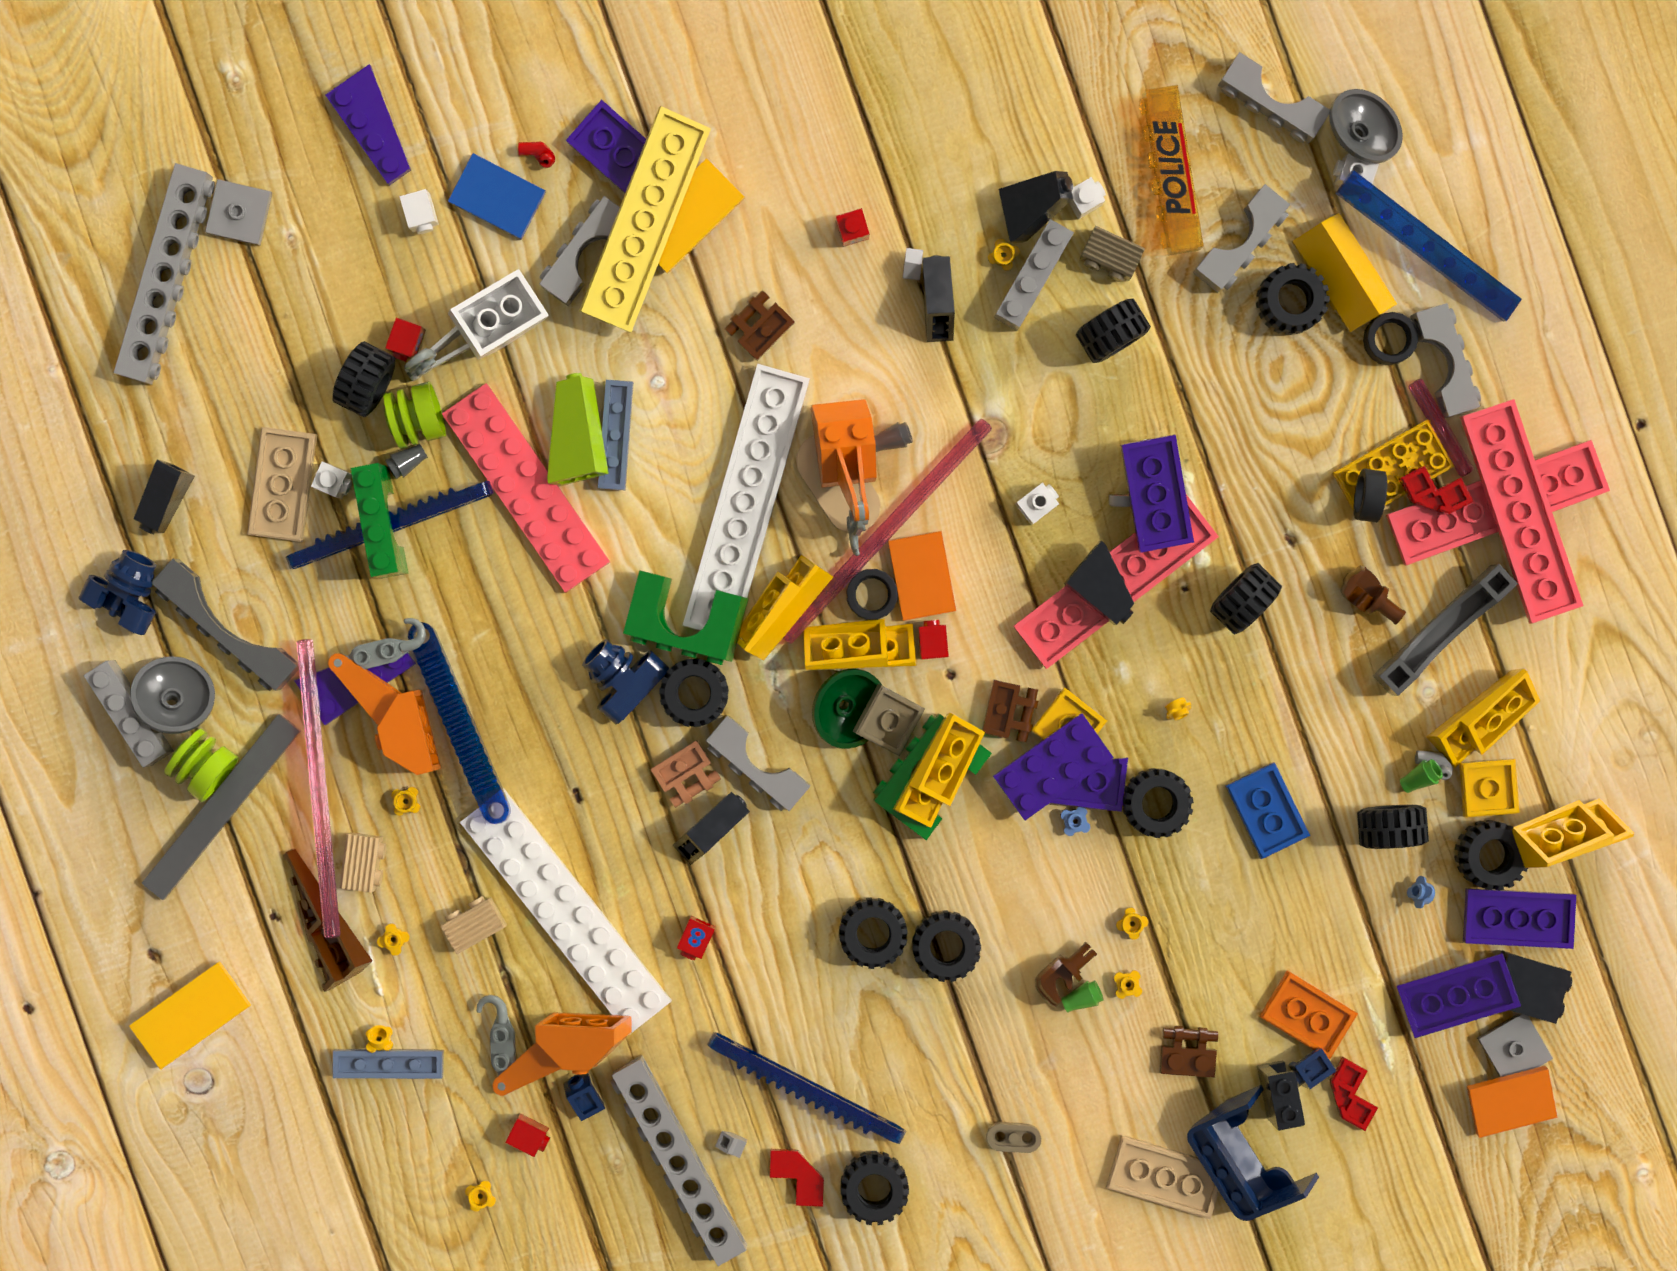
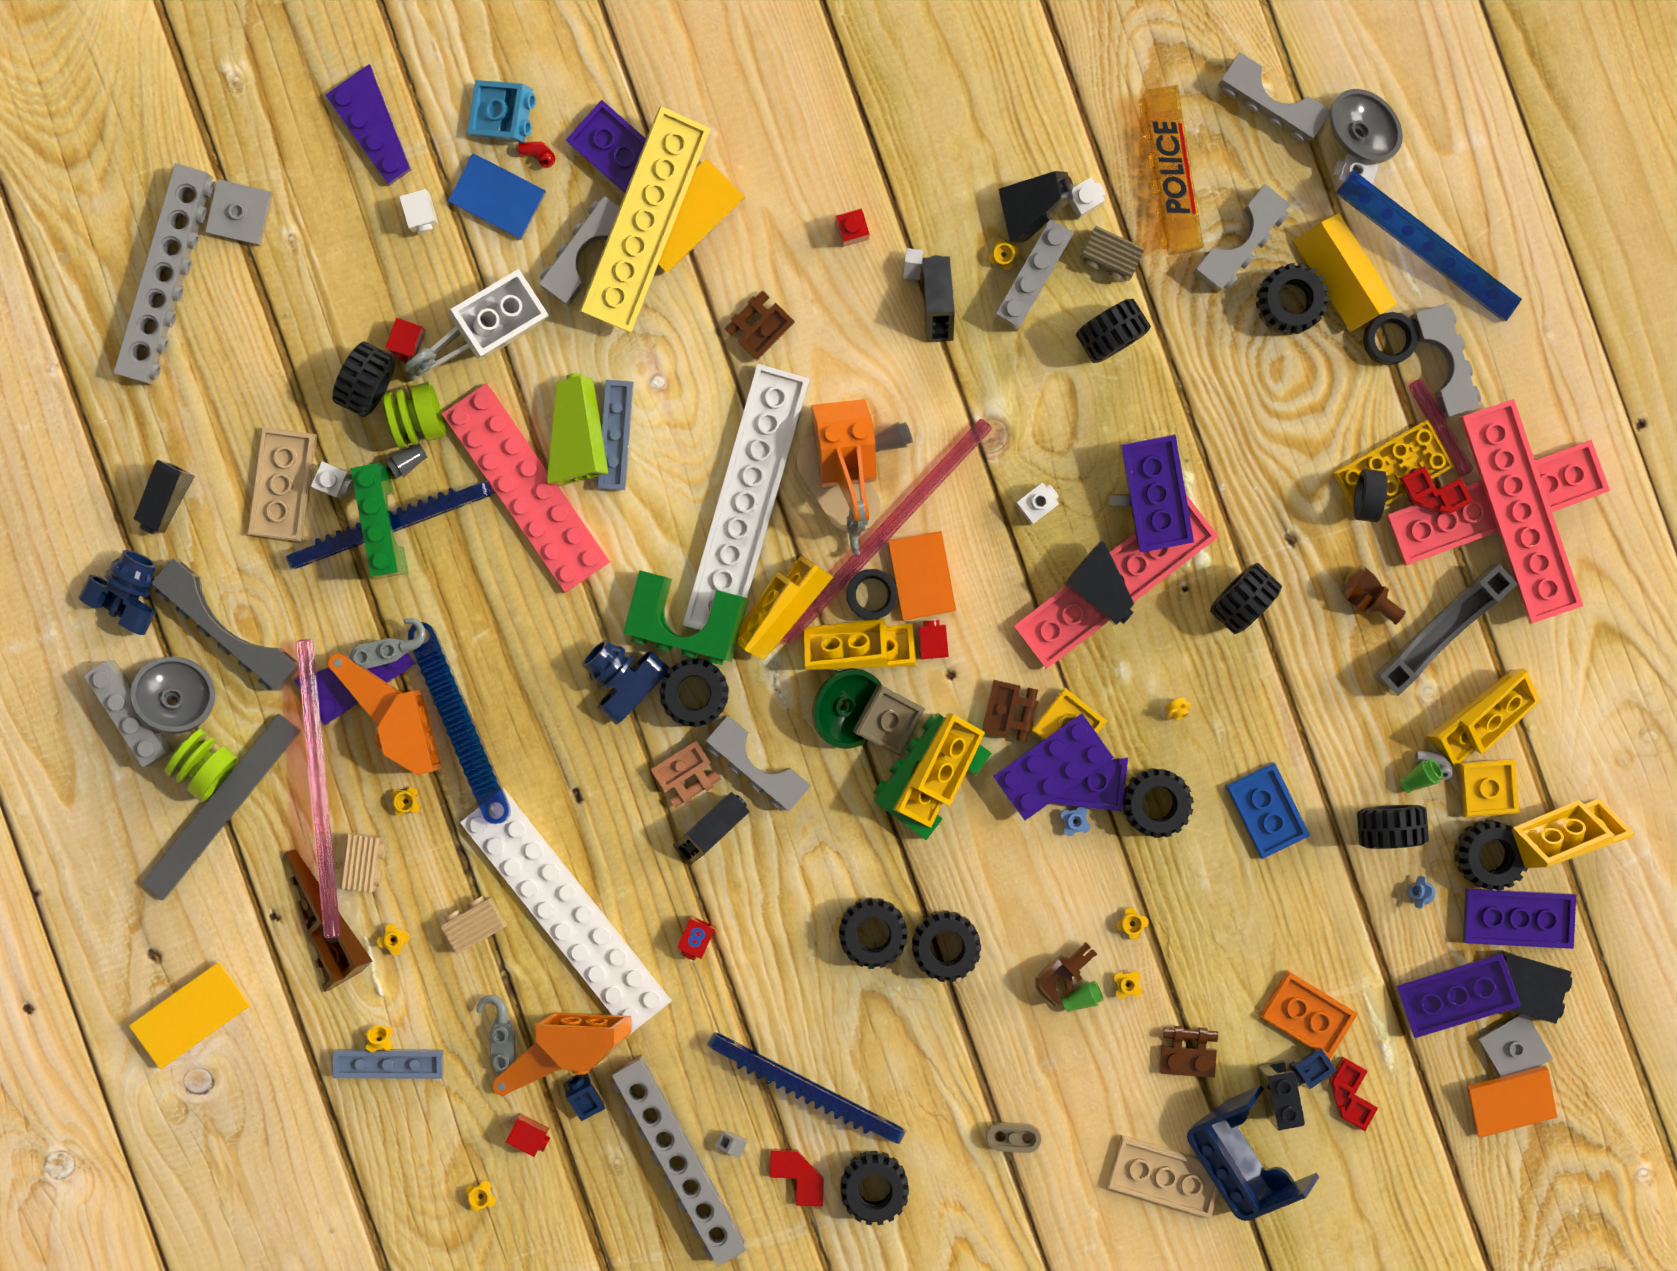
none -> dark azure plate [467,80,536,143]

